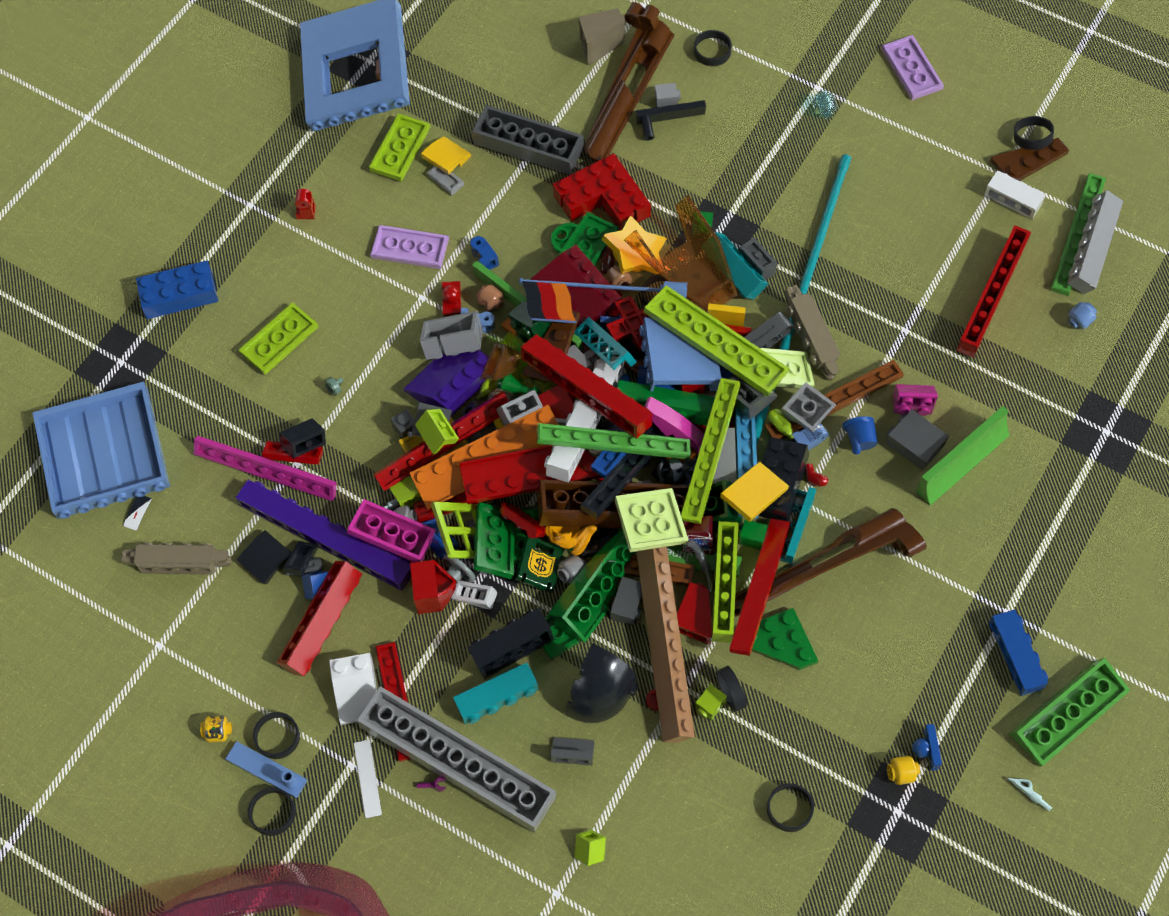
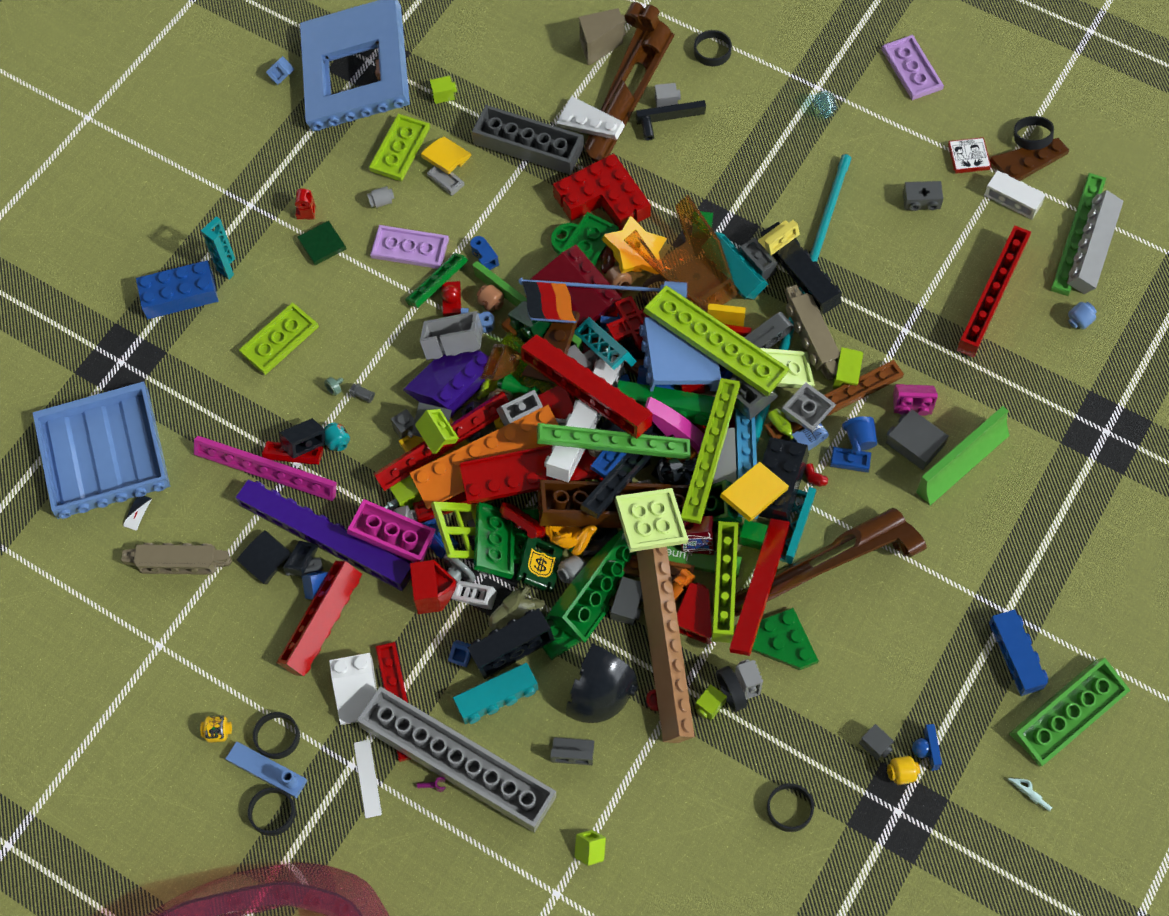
dark grey piece [687,540,714,593] -> none
none -> teal fence [201,216,236,279]
none -> medium blue panel [266,56,294,85]
none -> dark green tile [297,220,346,266]
none -> teal head [324,422,350,451]
none -> dark grey pin [349,383,375,403]
none -> light grey brick [367,186,395,208]
none -> green tile [405,253,468,308]
none -> lime brick [430,76,457,104]
none -> blue slope [448,640,471,667]
none -> olive animal [488,586,546,631]
none -> white wing [556,96,625,140]
none -> orange bar [672,568,696,603]
none -> light grey brick [735,659,763,700]
none -> light yellow panel [758,220,800,255]
none -> black brick [760,222,842,314]
none -> blue plate [830,447,871,473]
none -> lime panel [833,347,863,389]
none -> dark grey brick [859,724,894,761]
none -> dark grey brick [903,181,943,211]
none -> tile [948,137,991,174]

